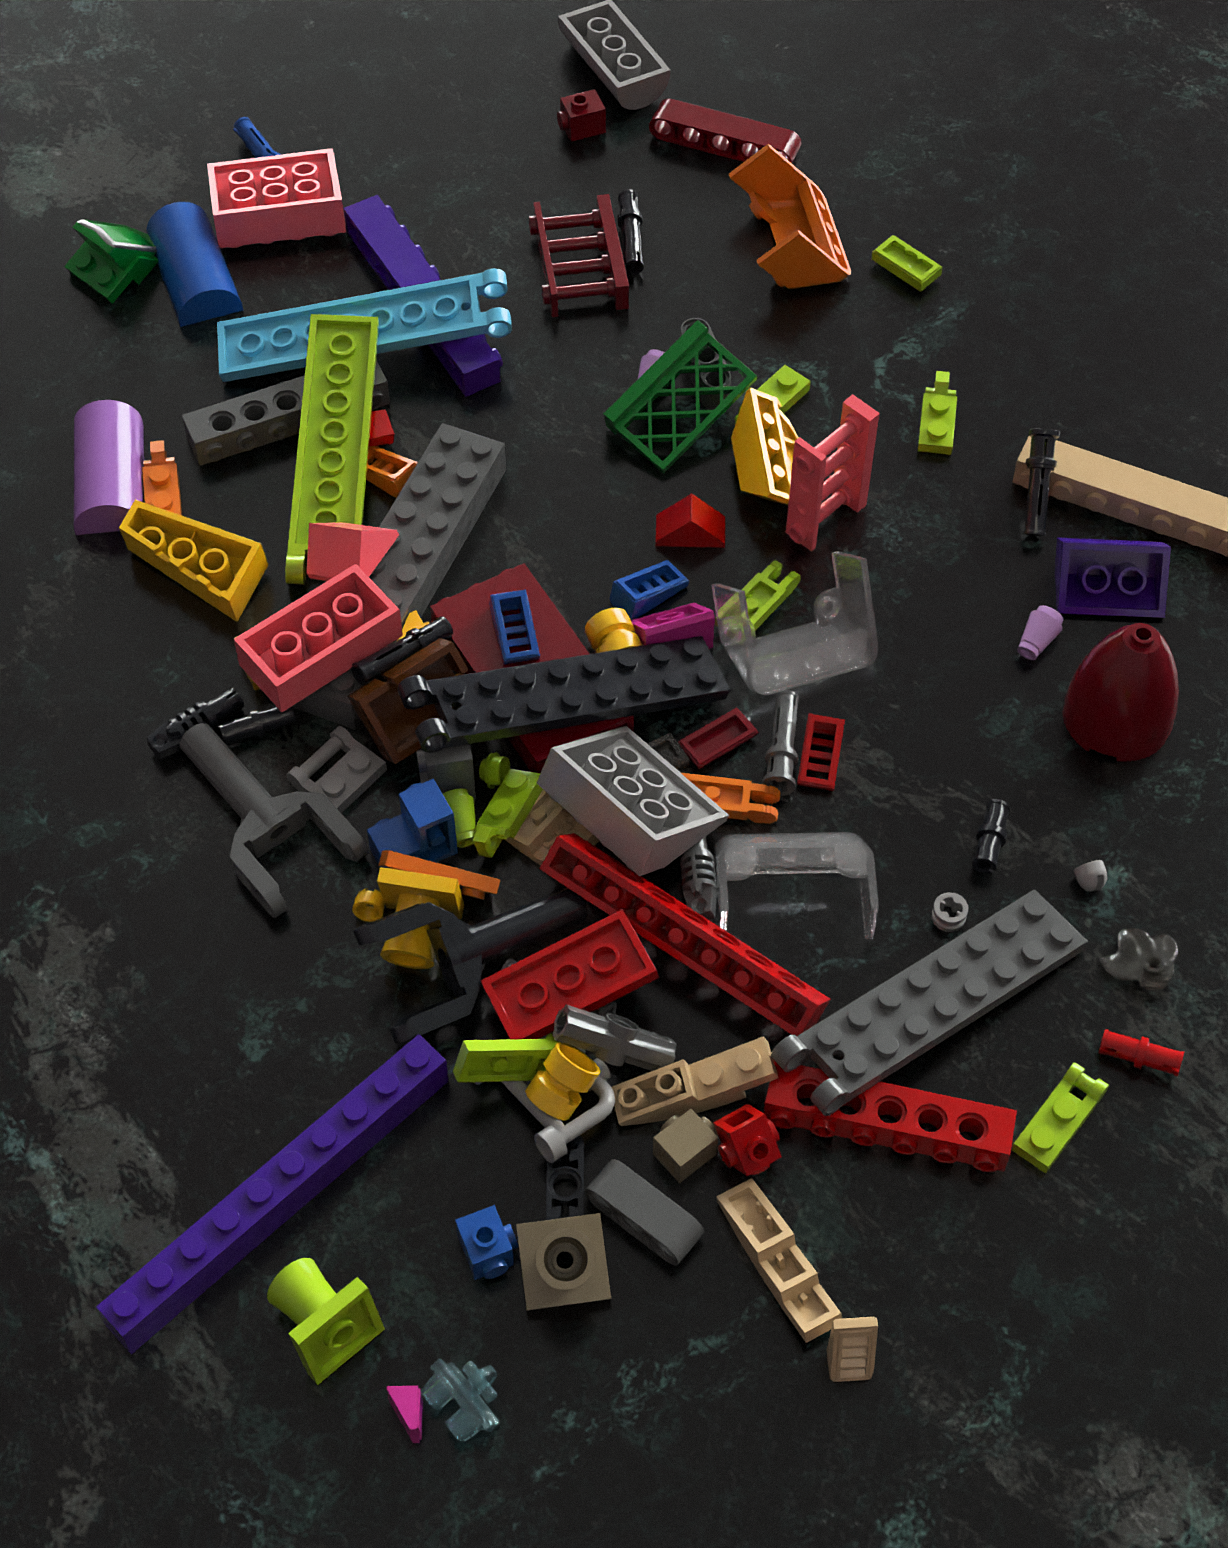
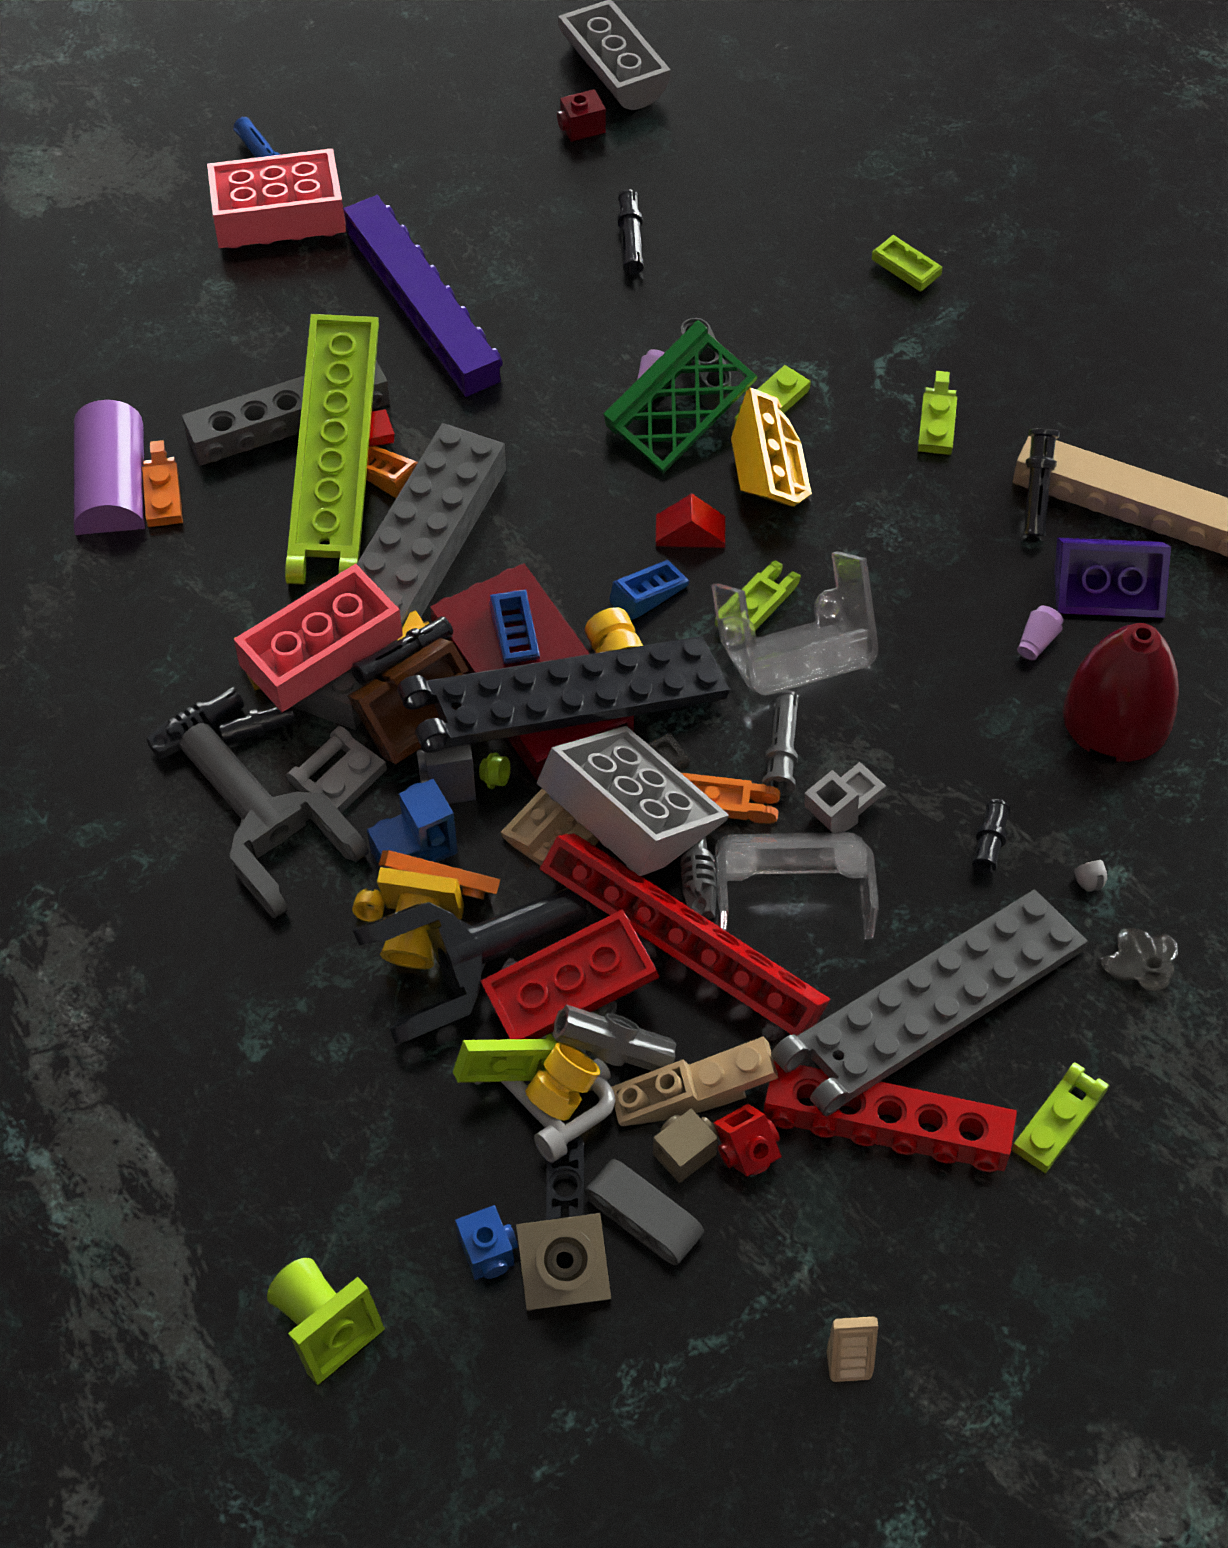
green piece [64,219,158,304] -> none
dark purple brick [96,1034,449,1354] -> none
yellow wedge [119,500,268,622] -> none
blue brick [146,202,243,327] -> none
medium azure hinge [217,268,512,382] -> none
coral slope [306,523,399,581] -> none
dark pink slope [386,1386,423,1443] -> none
clear light blue hips [421,1358,500,1441] -> none
lime cone [443,788,476,848] -> none
lime hinge [472,769,543,858] -> none
dark red fence [528,194,629,317] -> none
dark pink slope [631,603,715,649] -> none
dark red beam [649,98,802,163] -> none
dark red tile [677,707,759,769] -> none
tan slope [716,1178,842,1343] -> none
orange windscreen [729,143,851,289] -> none
coral fence [786,394,880,552] -> none
red slope [797,714,845,791] -> none
light grey bush [932,892,968,932] -> none
red pin [1099,1029,1184,1077] -> none
none -> light grey brick [804,762,886,834]

